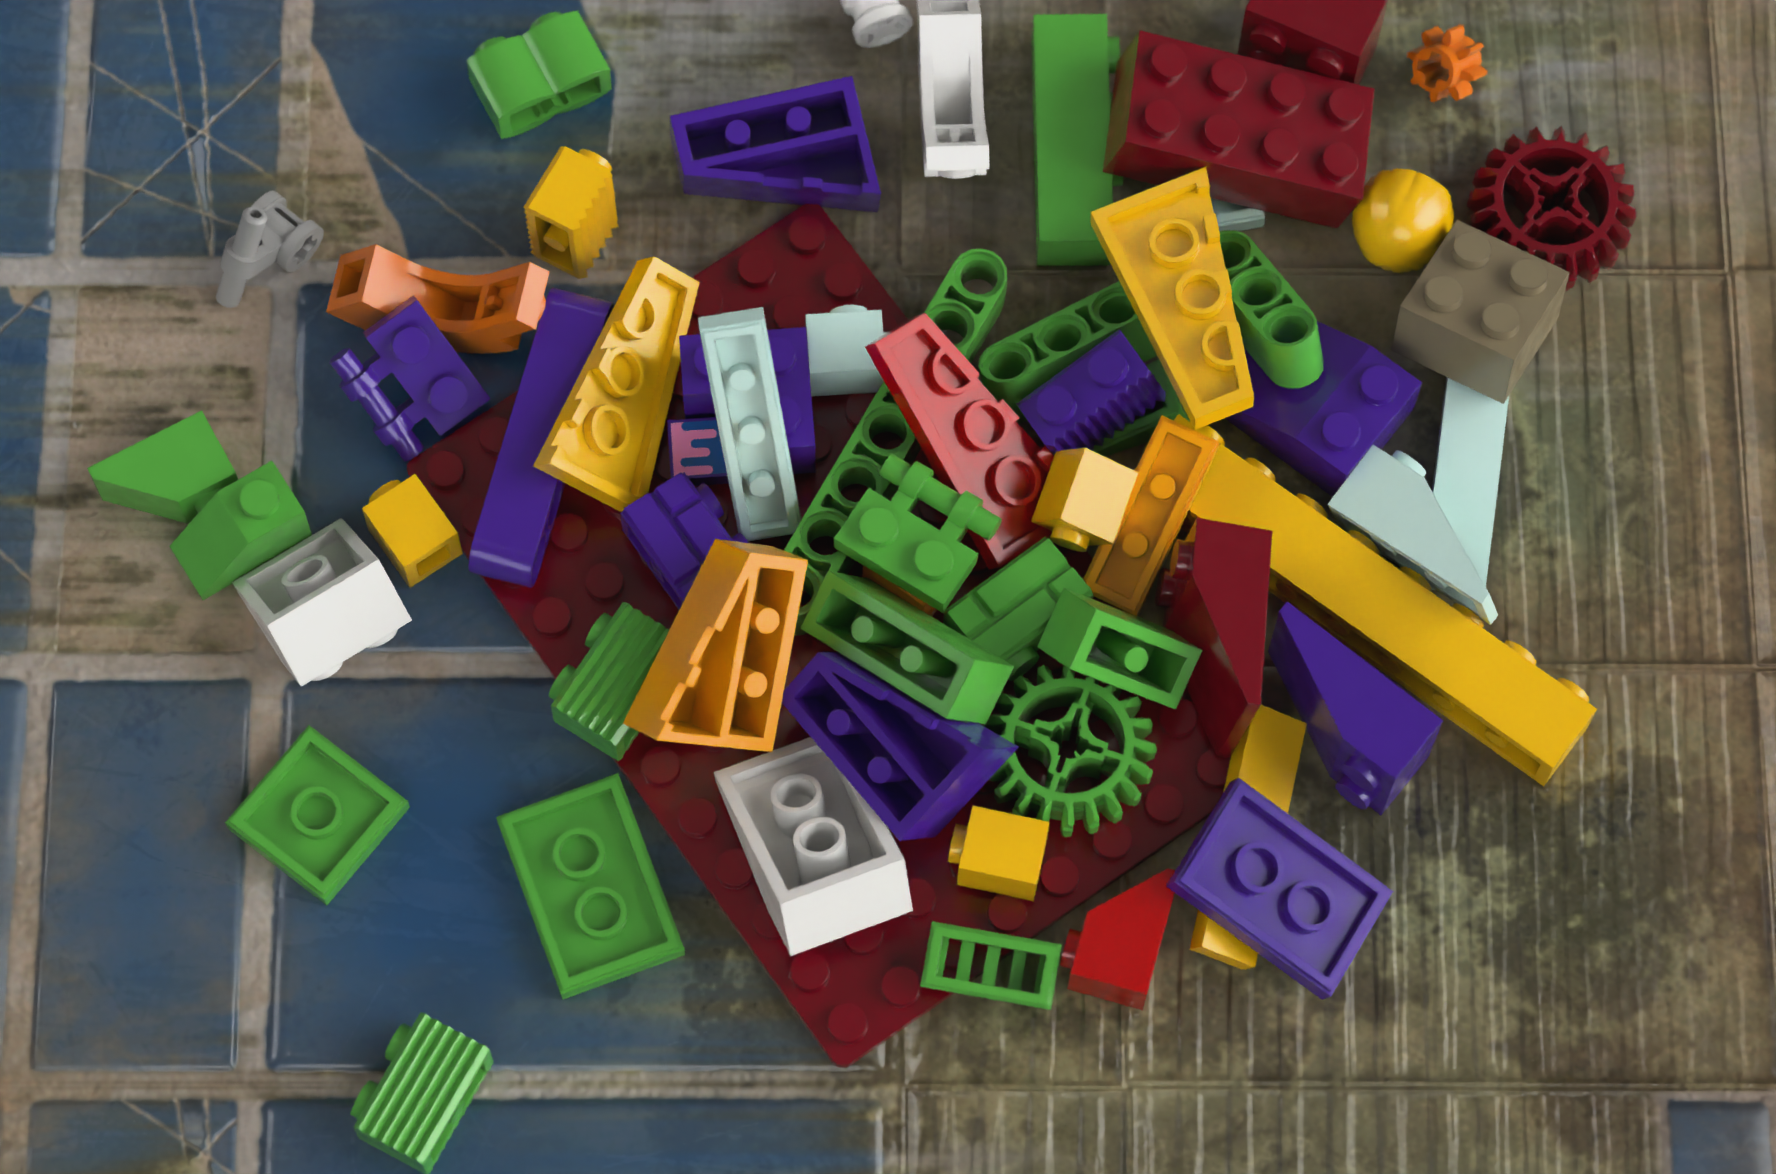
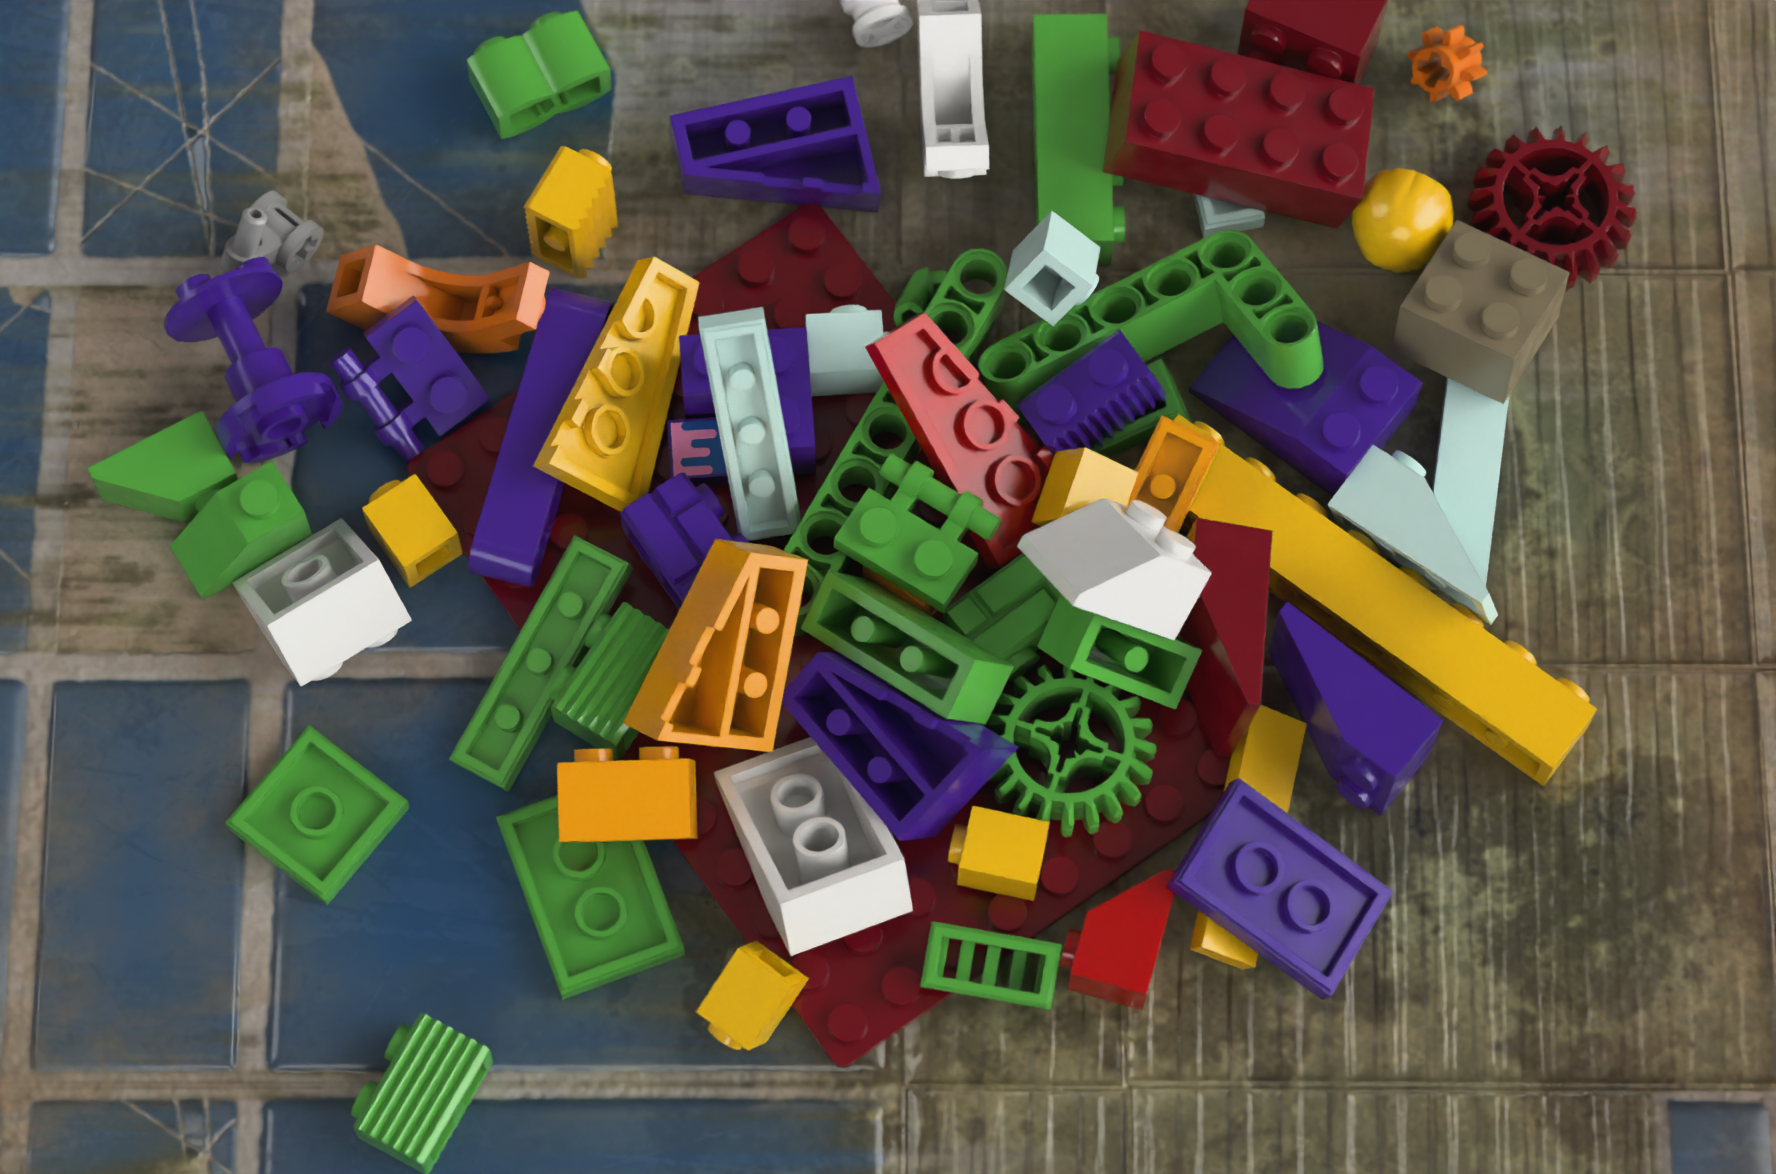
yellow wing [1090,167,1254,430] -> none
none -> dark purple piece [164,257,343,463]
none -> bright green tile [449,535,633,792]
none -> light orange brick [557,746,698,843]
none -> yellow brick [696,941,809,1051]
none -> bright green arm [894,267,948,327]
none -> light aqua brick [1004,211,1100,326]
none -> white slope [1017,498,1212,640]

